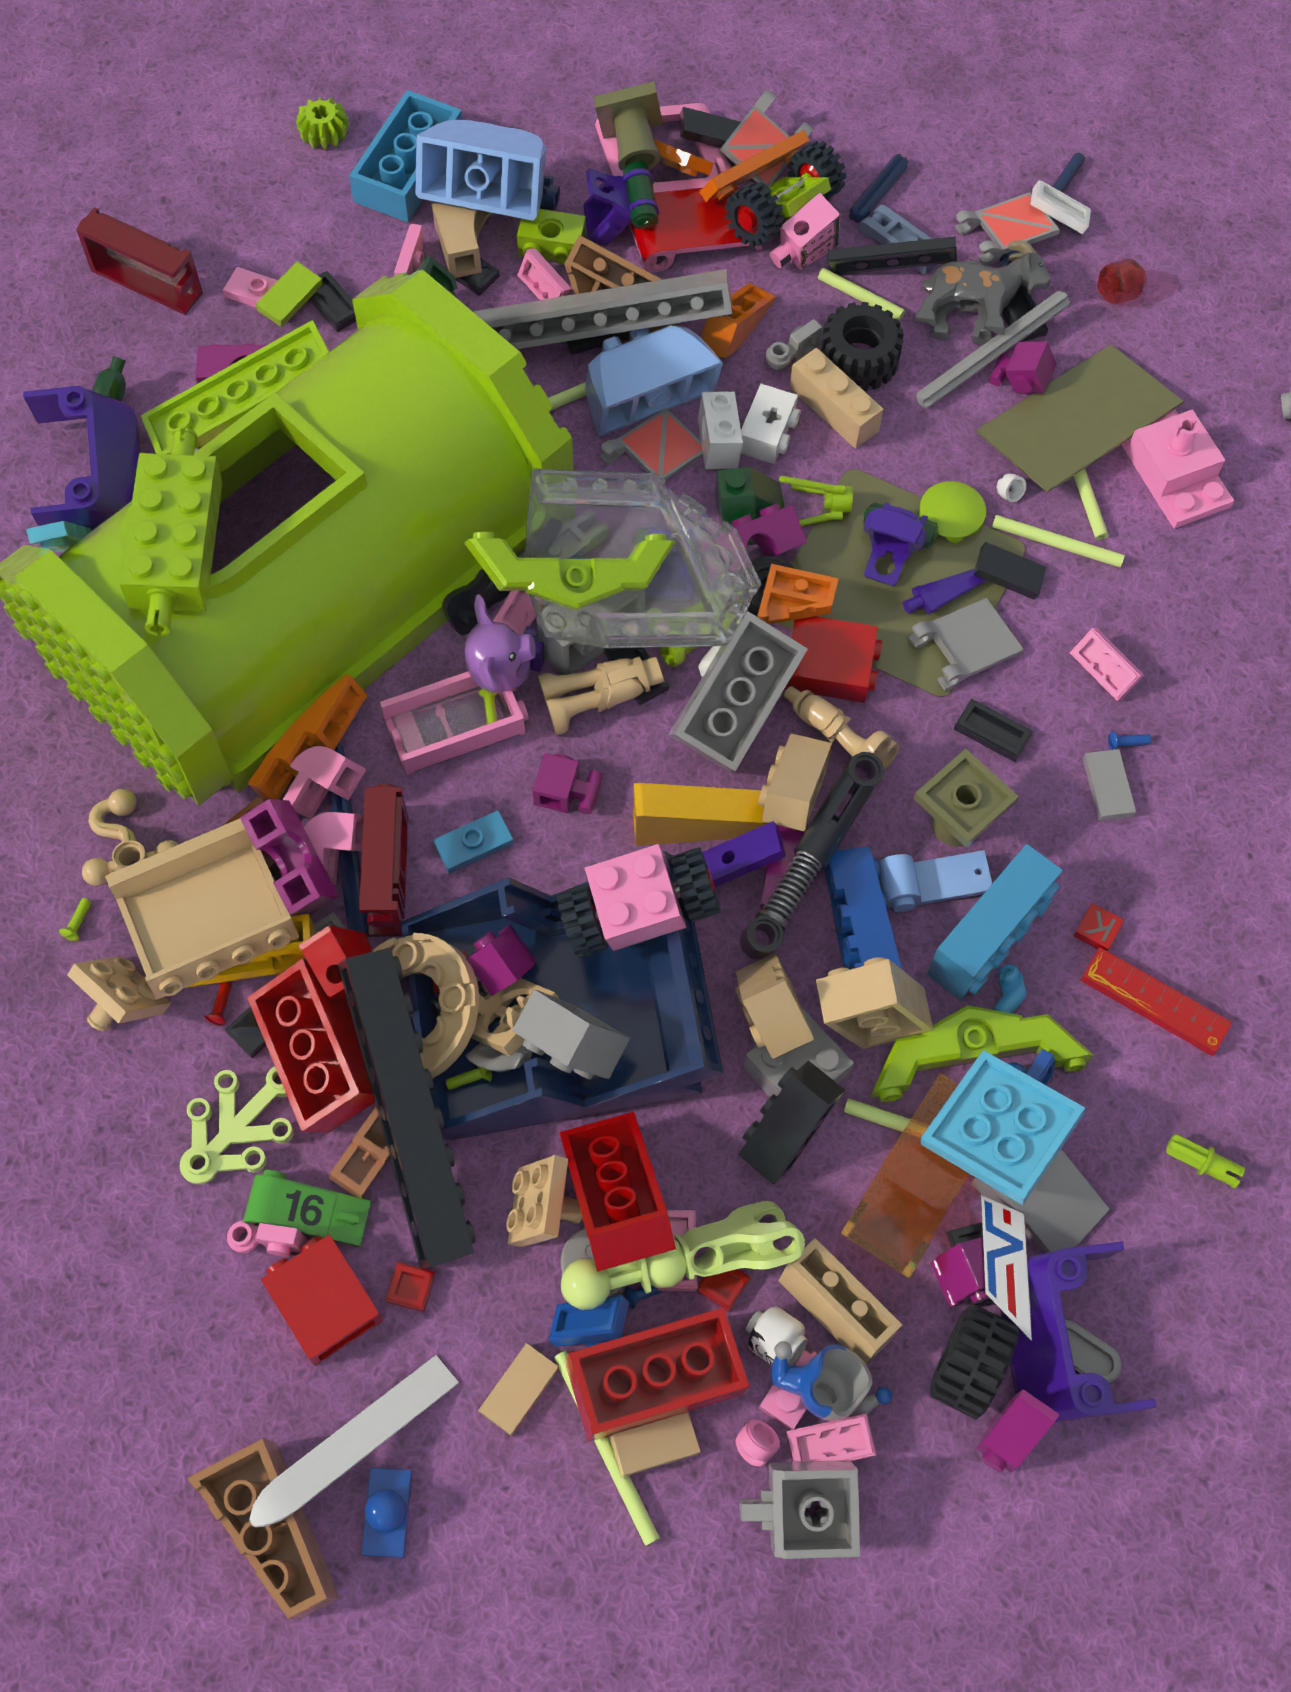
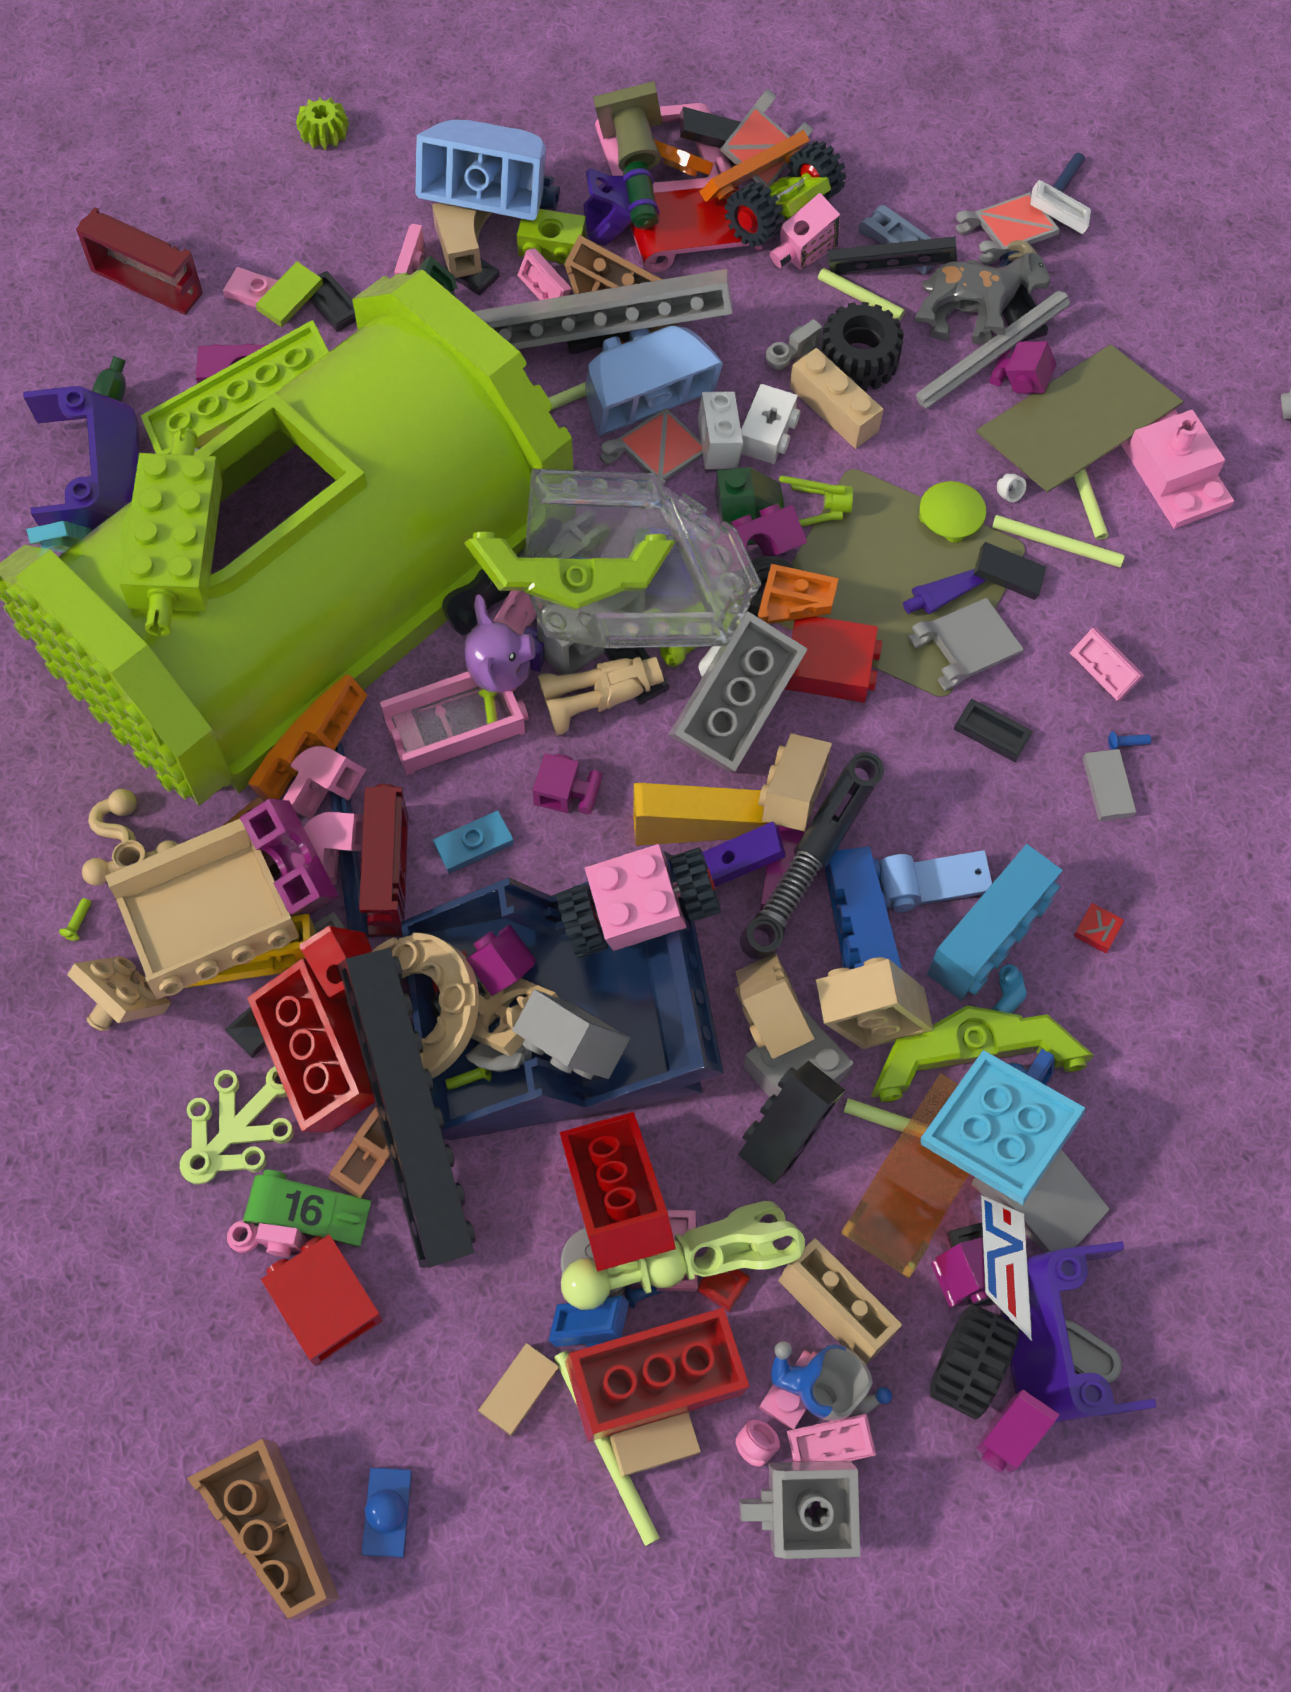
red piece [204,981,232,1026] -> none
white piece [249,1355,459,1527] -> none
dark azure brick [349,90,463,223] -> none
red tile [385,1262,436,1312] -> none
tan plate [506,1155,582,1247] -> none
orange slope [701,282,777,358] -> none
white head [746,1306,808,1365] -> none
tan piece [784,686,900,770] -> none
dark blue axle [849,154,908,223] -> none
dark purple piece [863,502,939,587] -> none
olive plant [913,748,1019,848] -> none
red tile [1080,947,1232,1056] -> none
clear red head [1097,258,1146,304] -> none
lime axle [1166,1134,1245,1189] -> none

